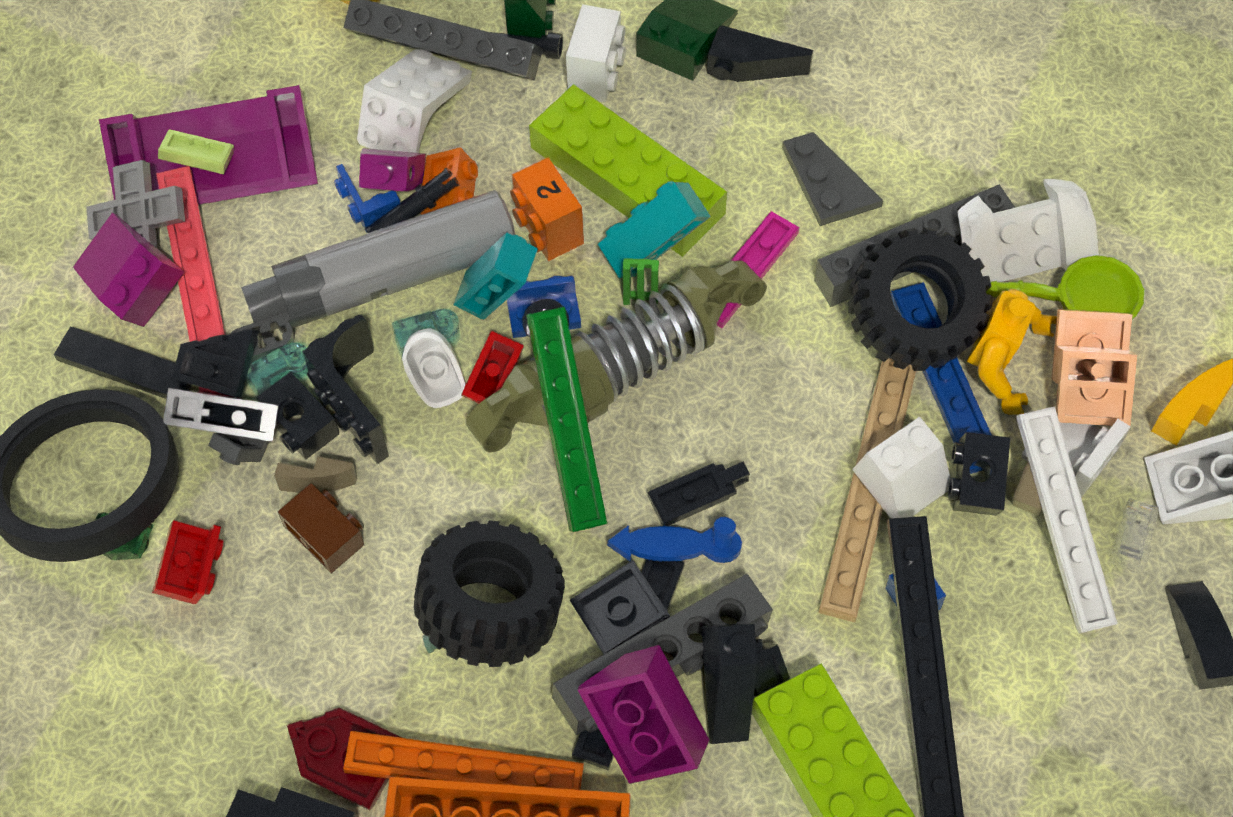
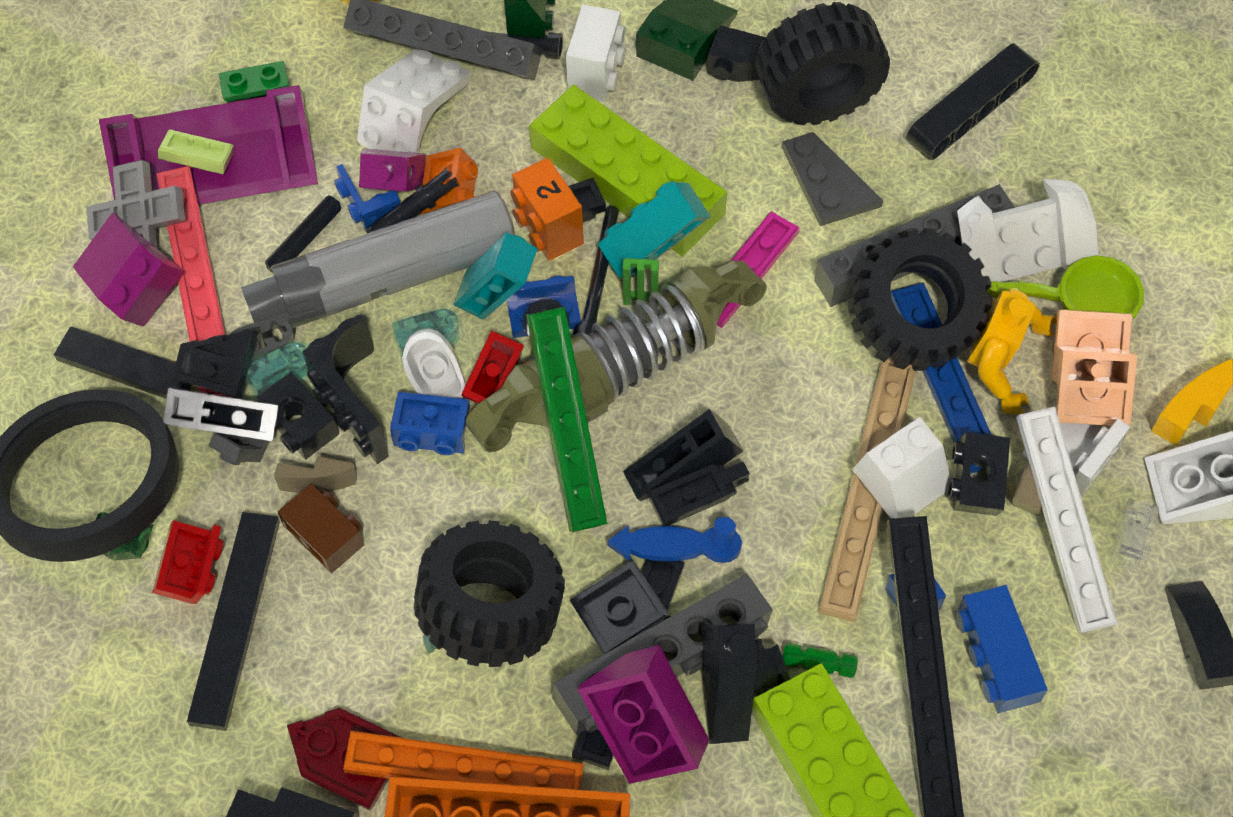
none -> black tile [187,512,280,731]
none -> green bracket [219,61,290,103]
none -> black axle [265,195,341,273]
none -> blue bracket [390,392,470,455]
none -> black tile [568,177,606,223]
none -> black piece [572,205,619,336]
none -> black slope [623,409,744,501]
none -> black tyre [755,2,890,125]
none -> green axle [783,643,858,678]
none -> black beam [906,43,1040,160]
none -> blue brick [956,585,1048,714]

